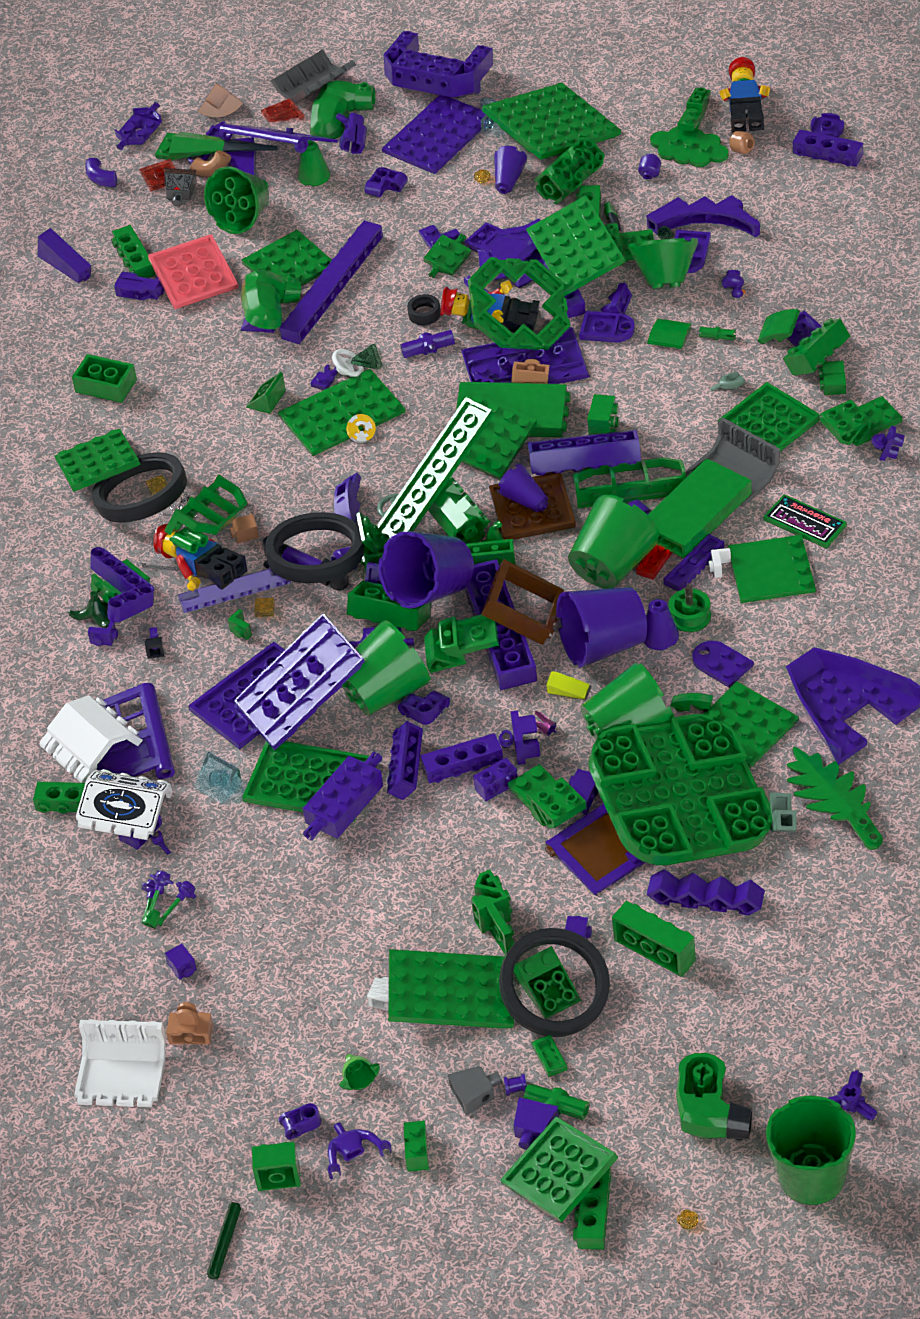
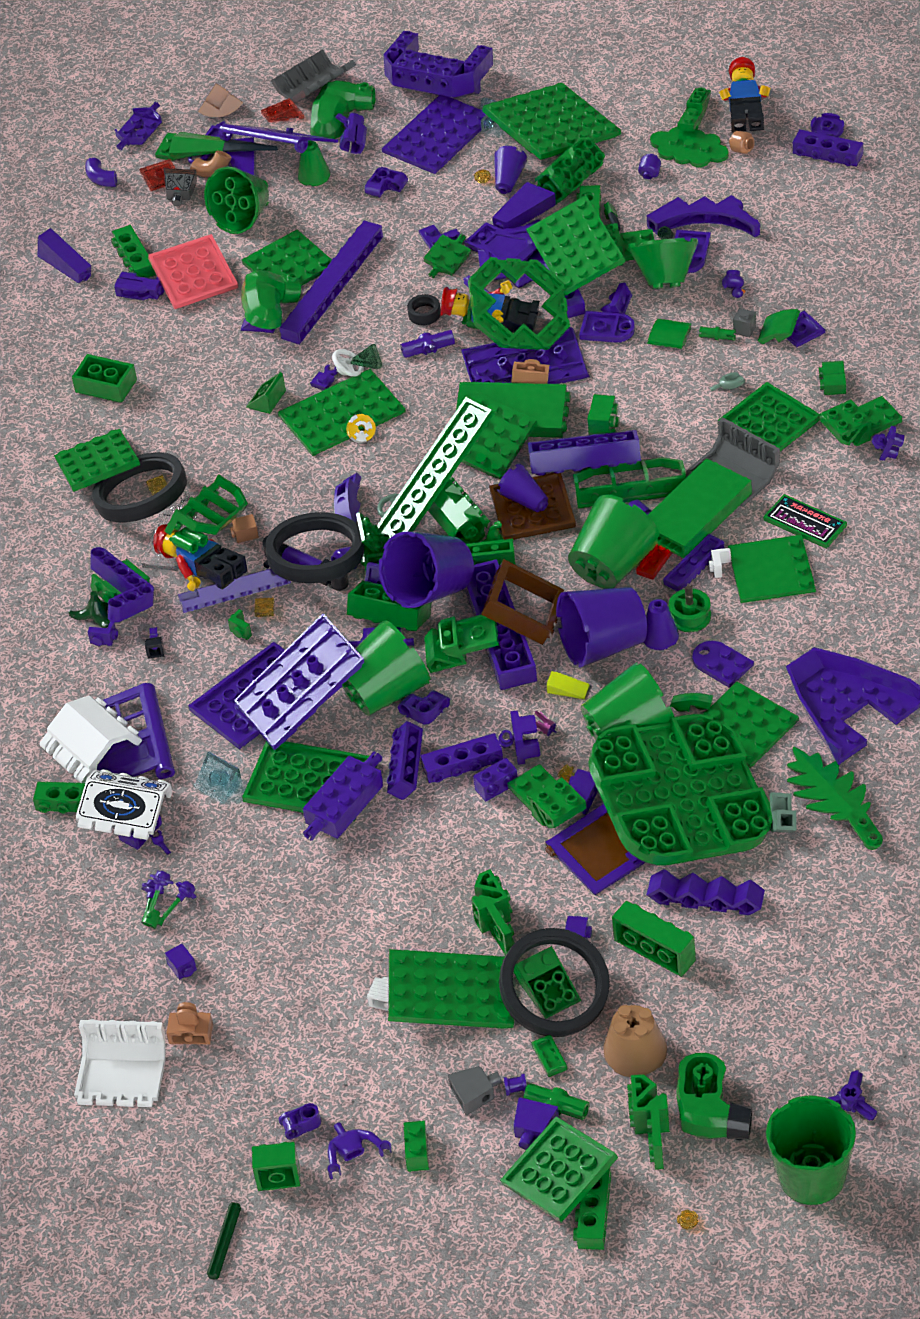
green hat [339,1054,380,1090] -> none
green wedge [783,318,851,376] -> none
none -> dark purple slope [492,182,556,229]
none -> clear yellow plate [557,764,575,782]
none -> medium nougat cone [603,1005,667,1077]
none -> green piece [627,1074,670,1170]
none -> dark grey brick [733,308,756,338]

